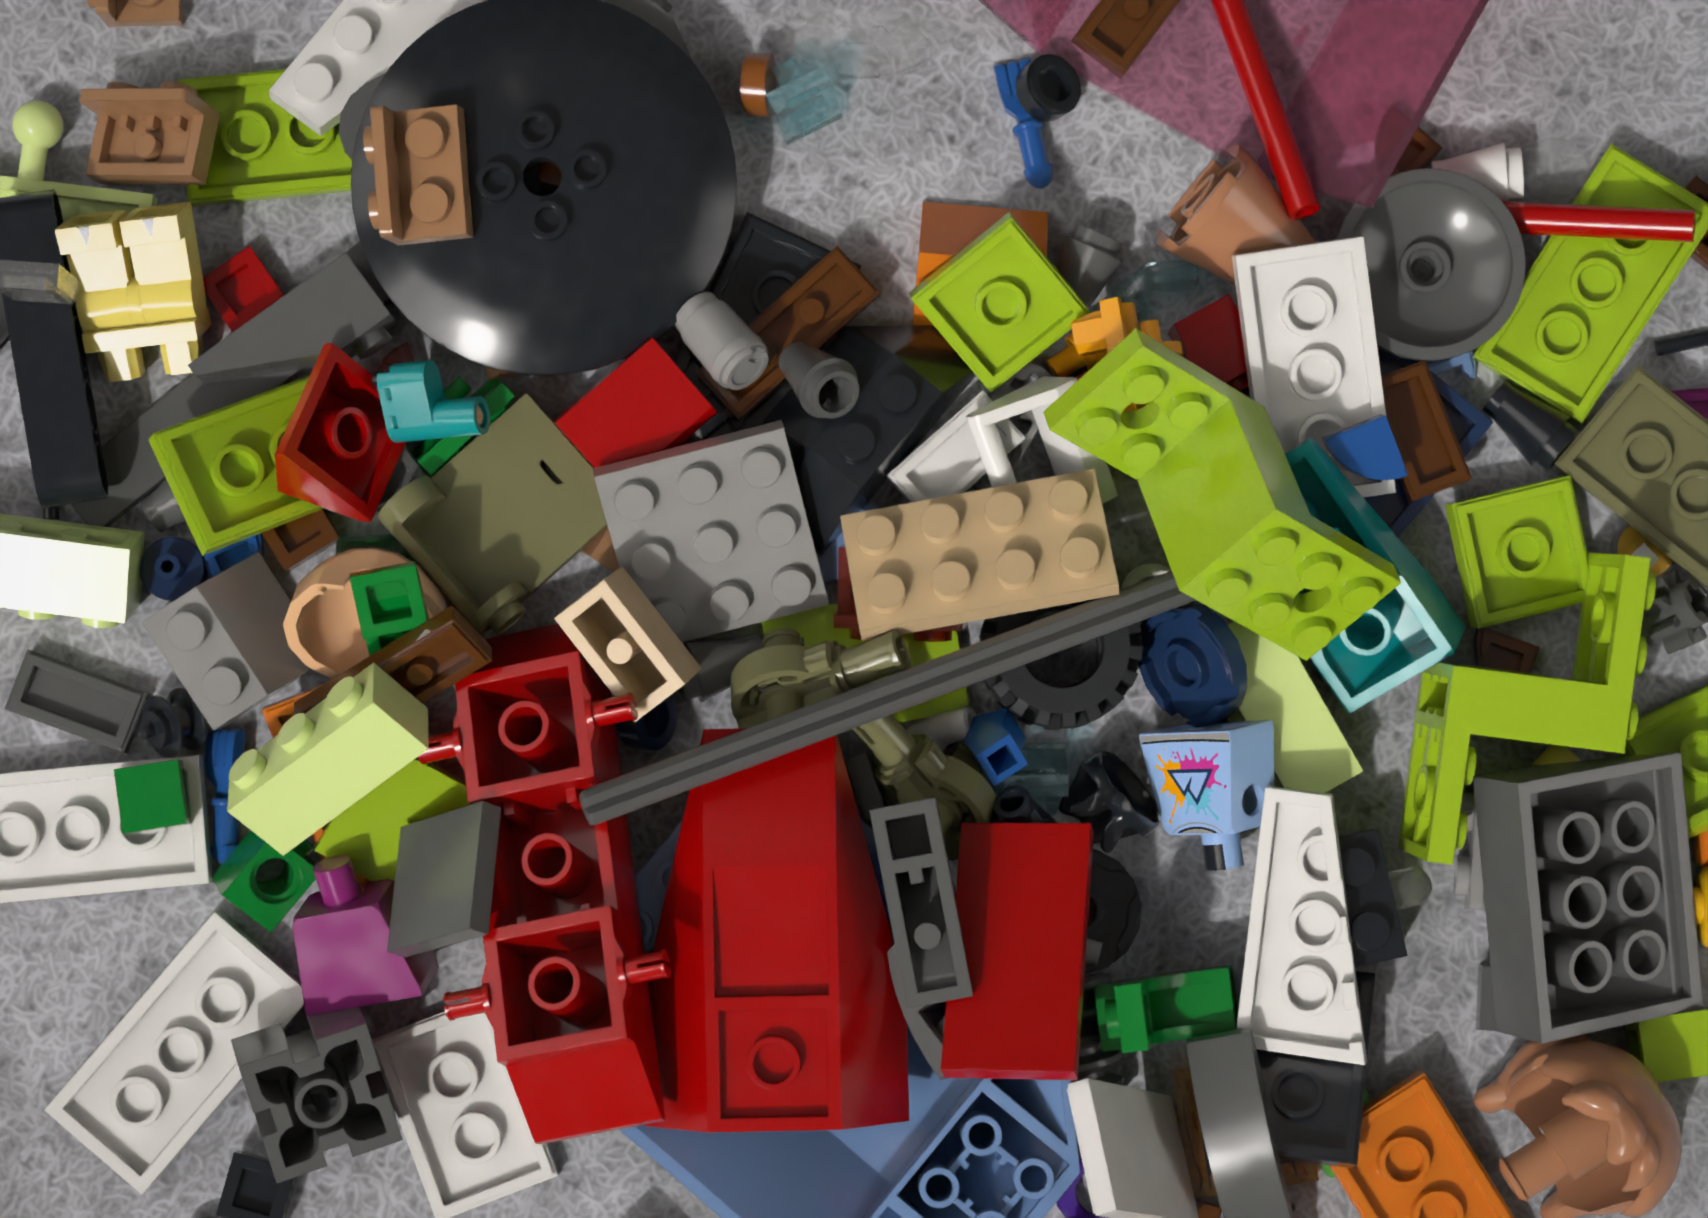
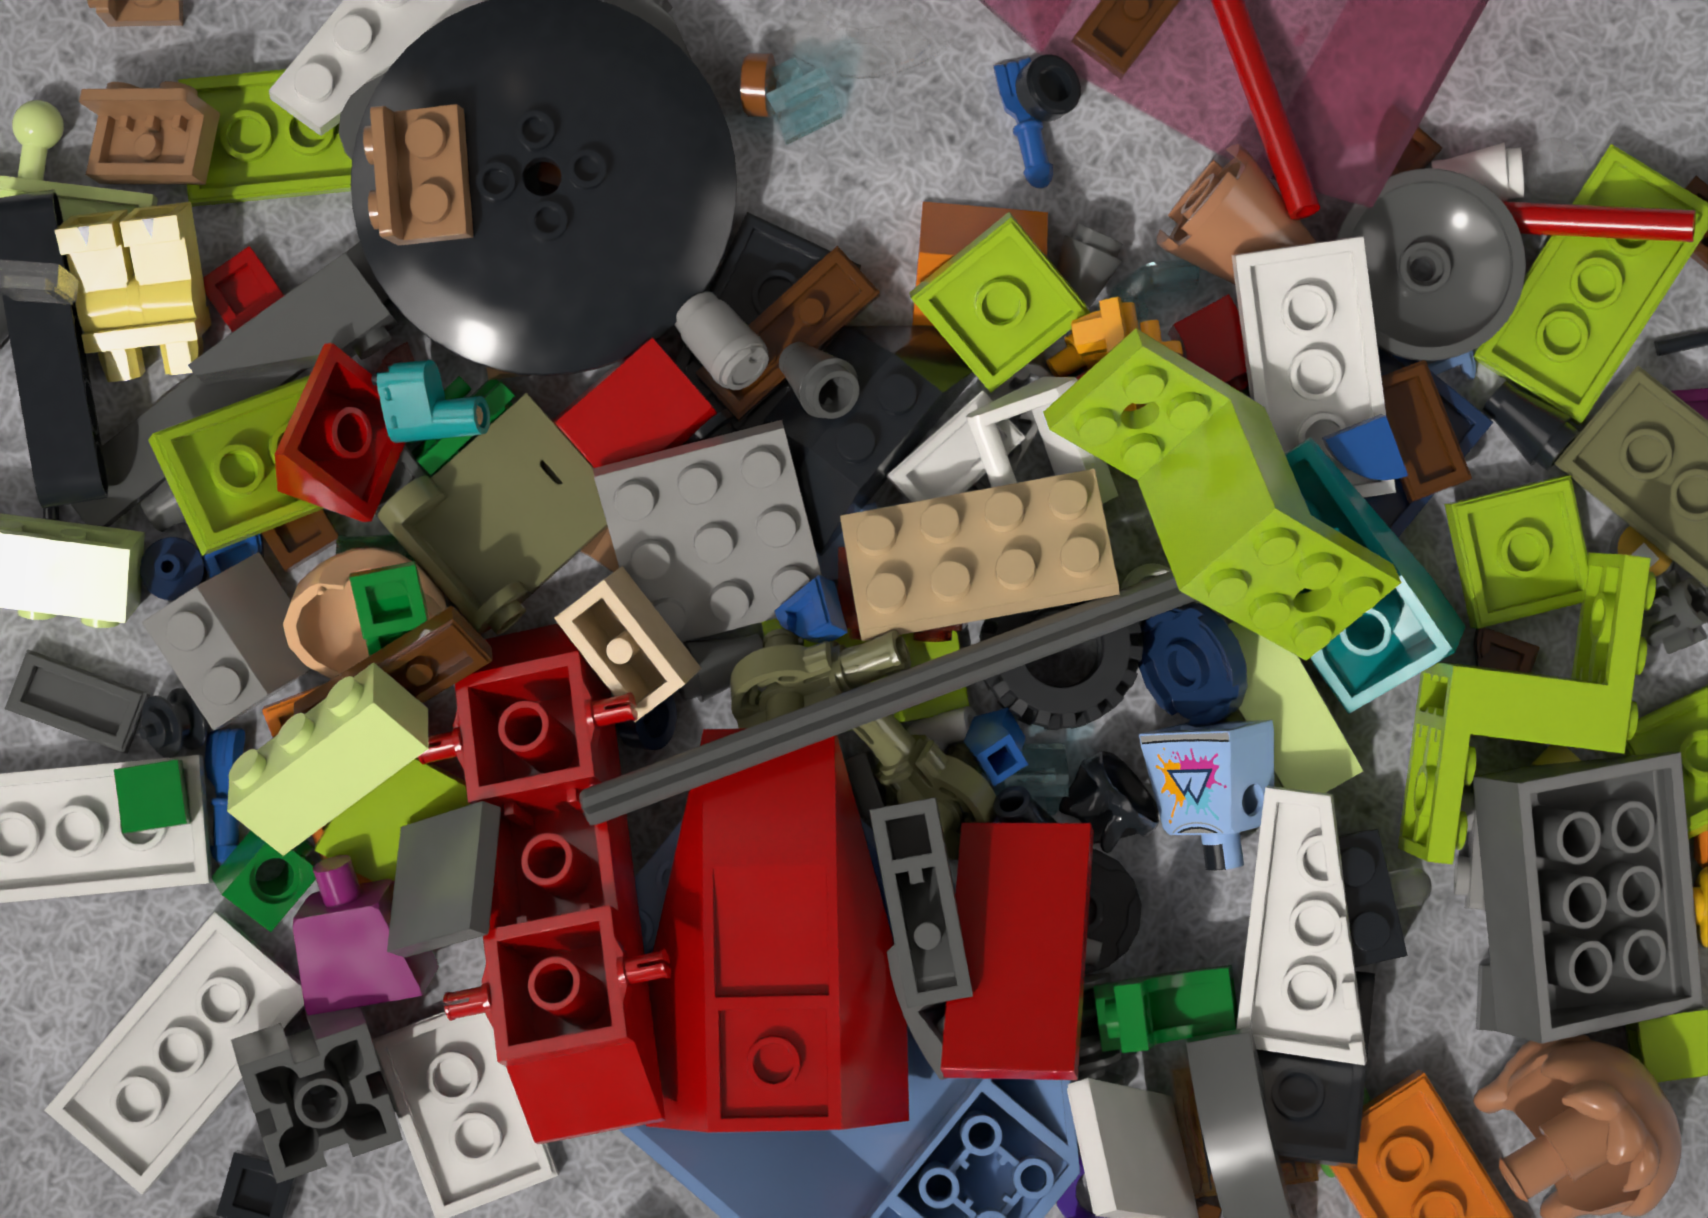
none -> blue tile [774,575,848,643]

